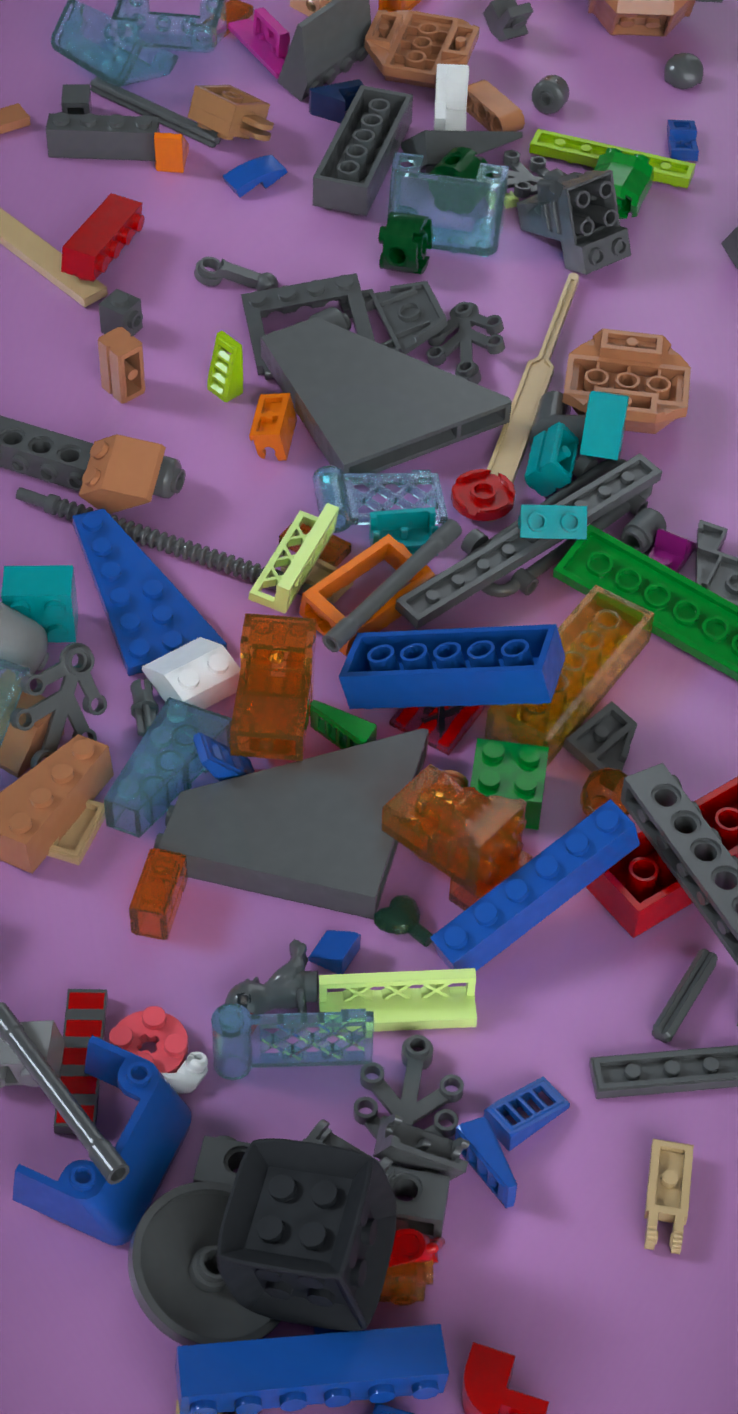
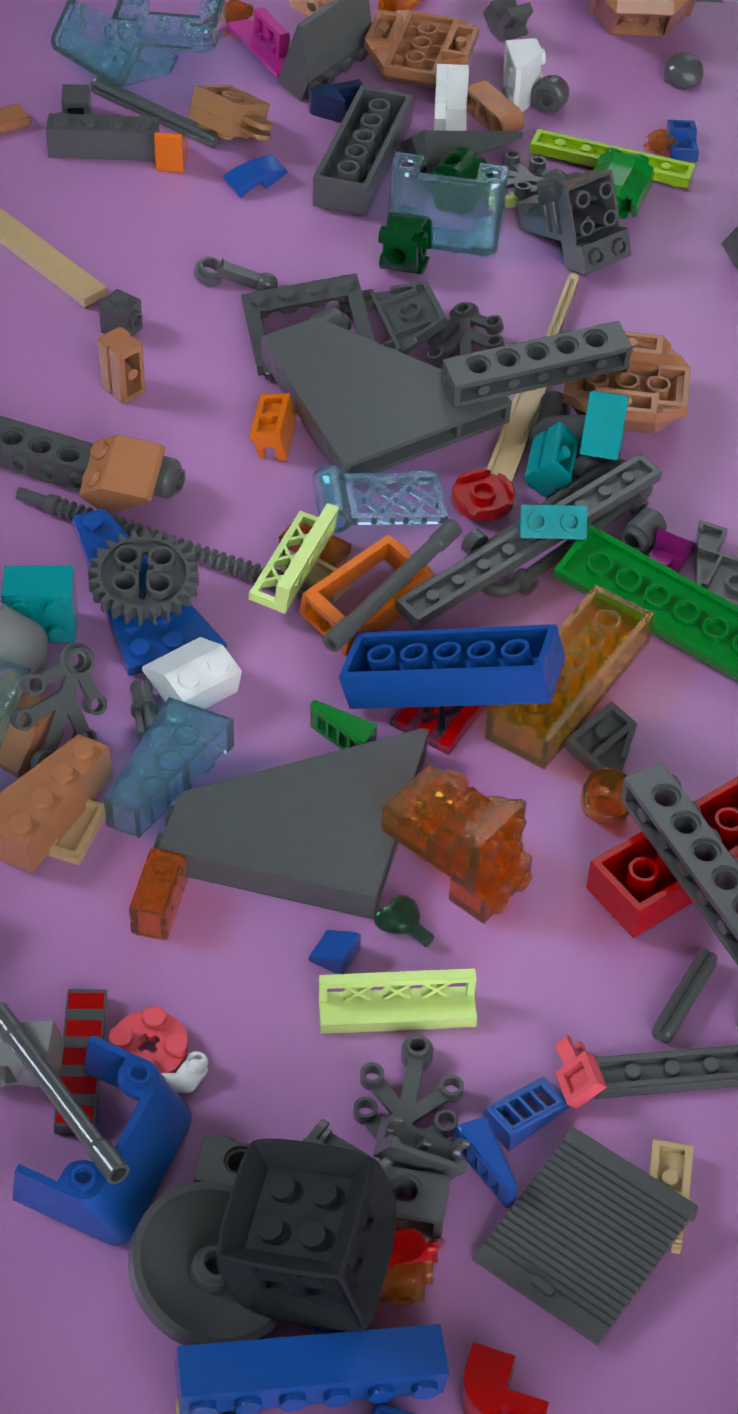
red brick [61,193,145,282] -> none
blue slope [193,732,255,782] -> none
lime slope [207,331,243,402] -> none
clear light blue piece [211,1003,374,1080] -> none
dark grey animal [225,939,318,1032] -> none
clear orange brick [230,613,316,761] -> none
teal hinge [369,507,438,556] -> none
blue brick [430,799,640,971] -> none
green brick [467,738,549,830] -> none
none -> dark grey gear [88,530,199,626]
none -> dark grey brick [441,321,633,408]
none -> dark grey door [472,1127,698,1346]
none -> white slope [502,38,546,112]
none -> coral plate [555,1035,607,1109]
none -> clear orange plate [644,129,676,153]

